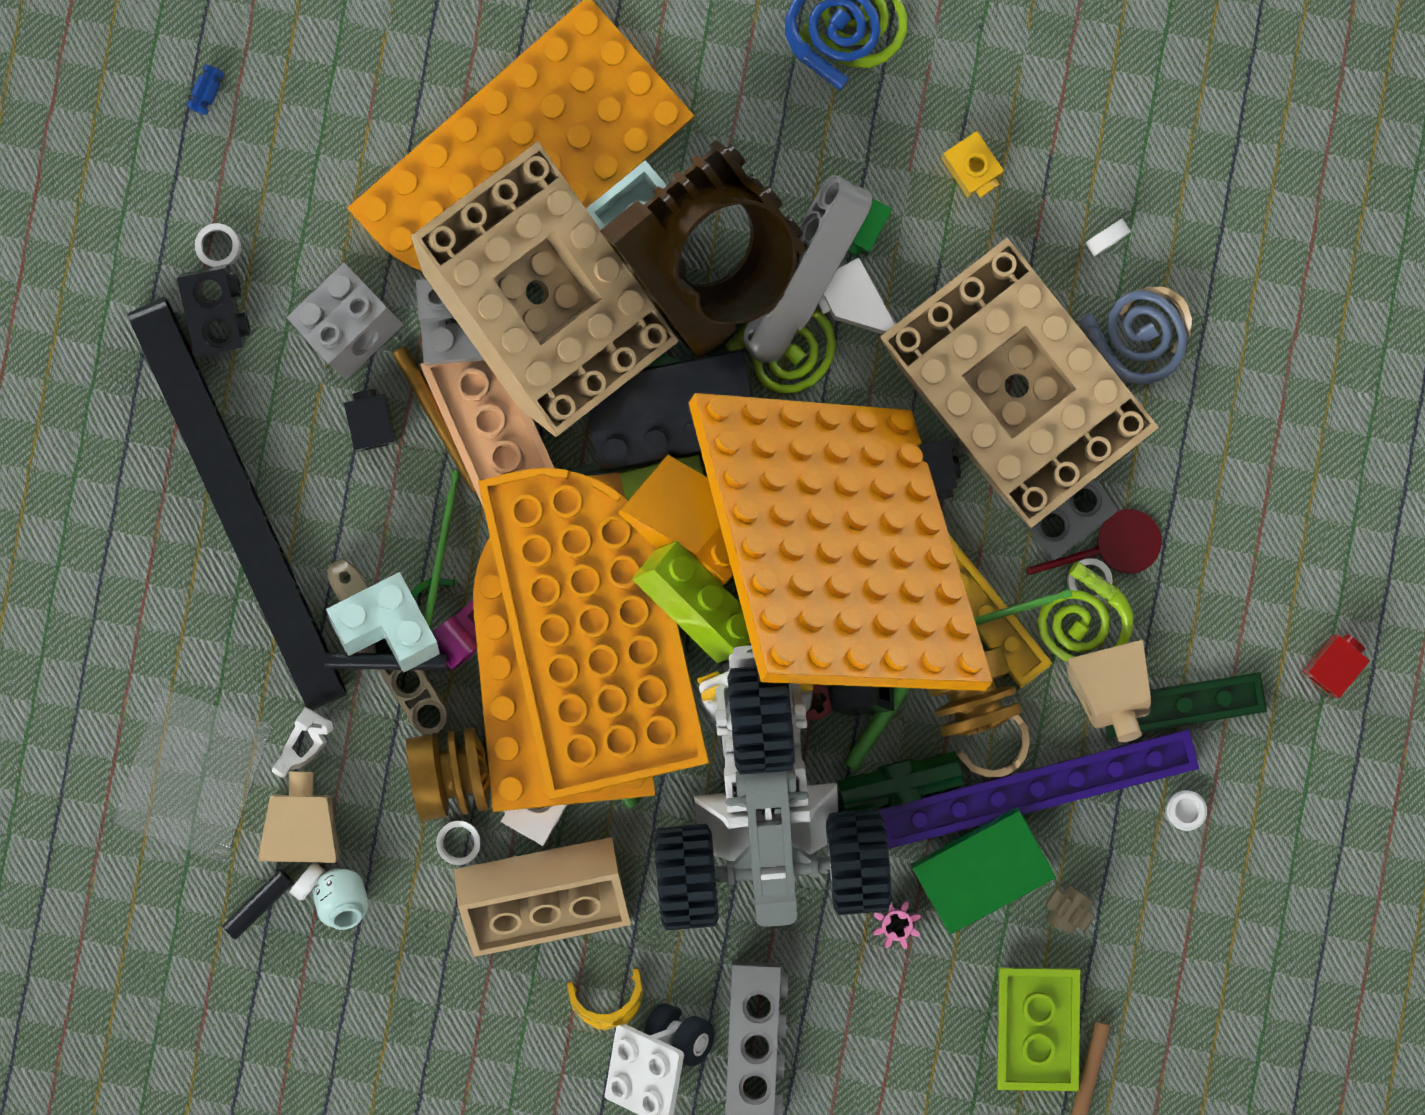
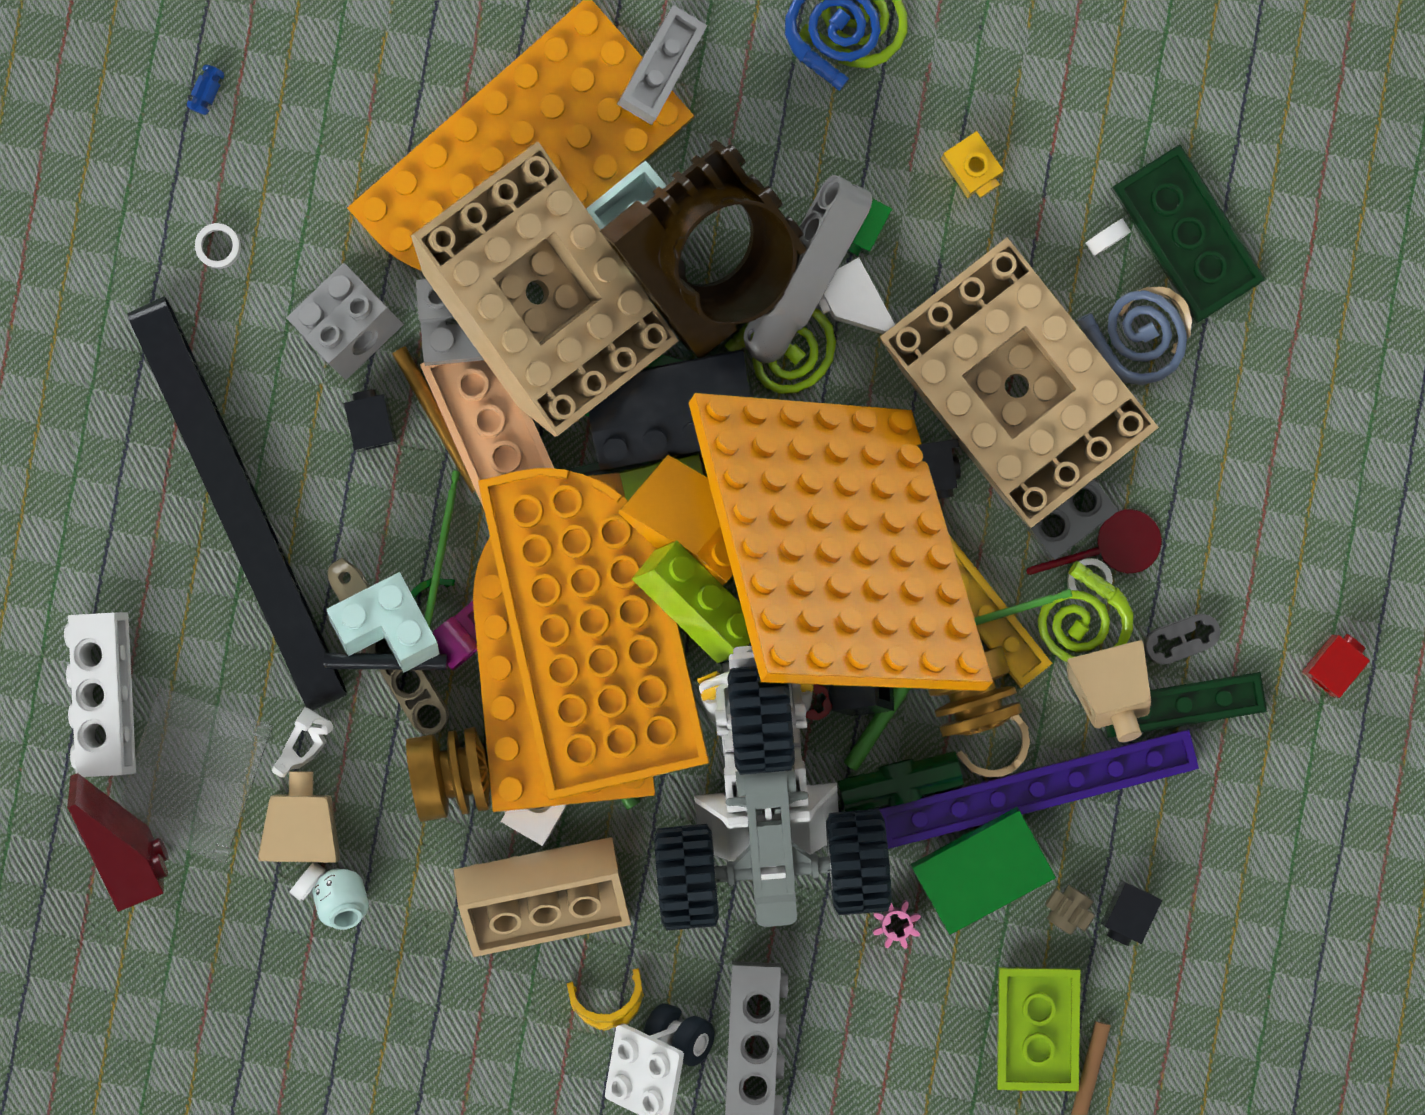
black brick [177,264,251,357] -> none
black piece [222,869,294,940] -> none
white piece [436,820,482,865] -> none
white tile [1165,790,1207,831] -> none
none -> white brick [64,612,136,777]
none -> dark red slope [67,773,169,912]
none -> light grey plate [617,5,707,125]
none -> black brick [1101,880,1162,946]
none -> dark green tile [1111,144,1266,324]
none -> flat silver beam [1144,614,1221,664]

